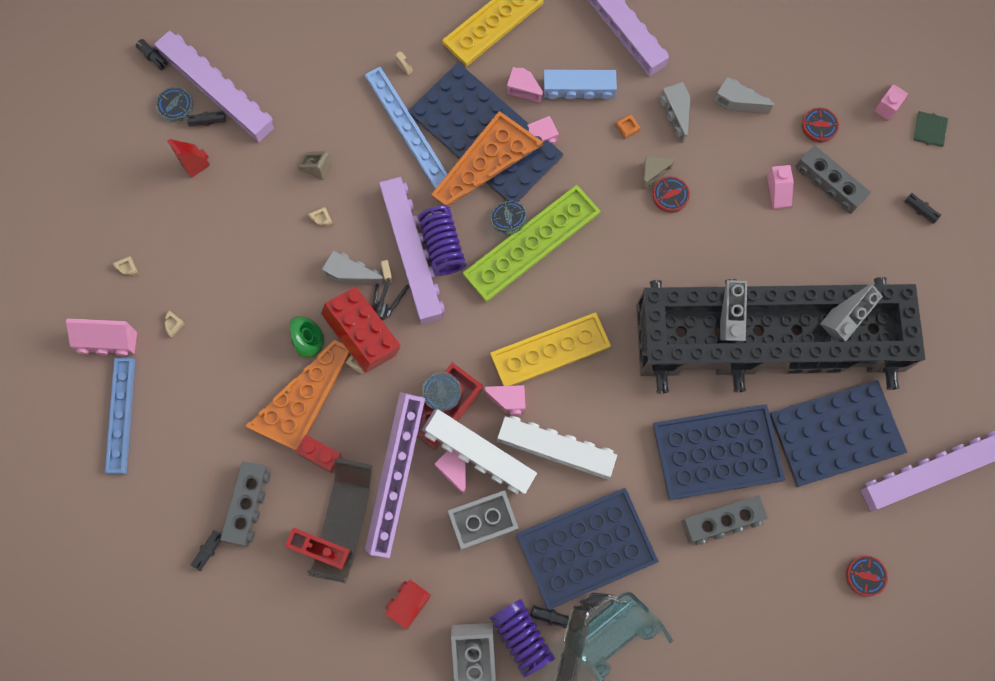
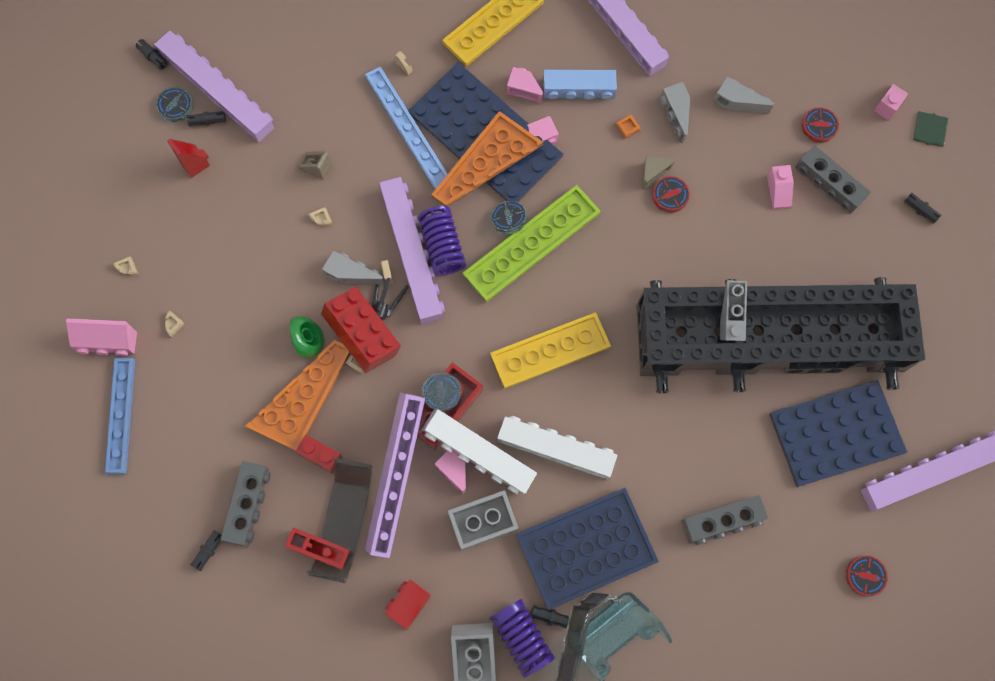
bright pink slope [485,385,525,416] -> none
dark blue plate [653,404,785,501] -> none
light grey slope [820,284,883,341] -> none

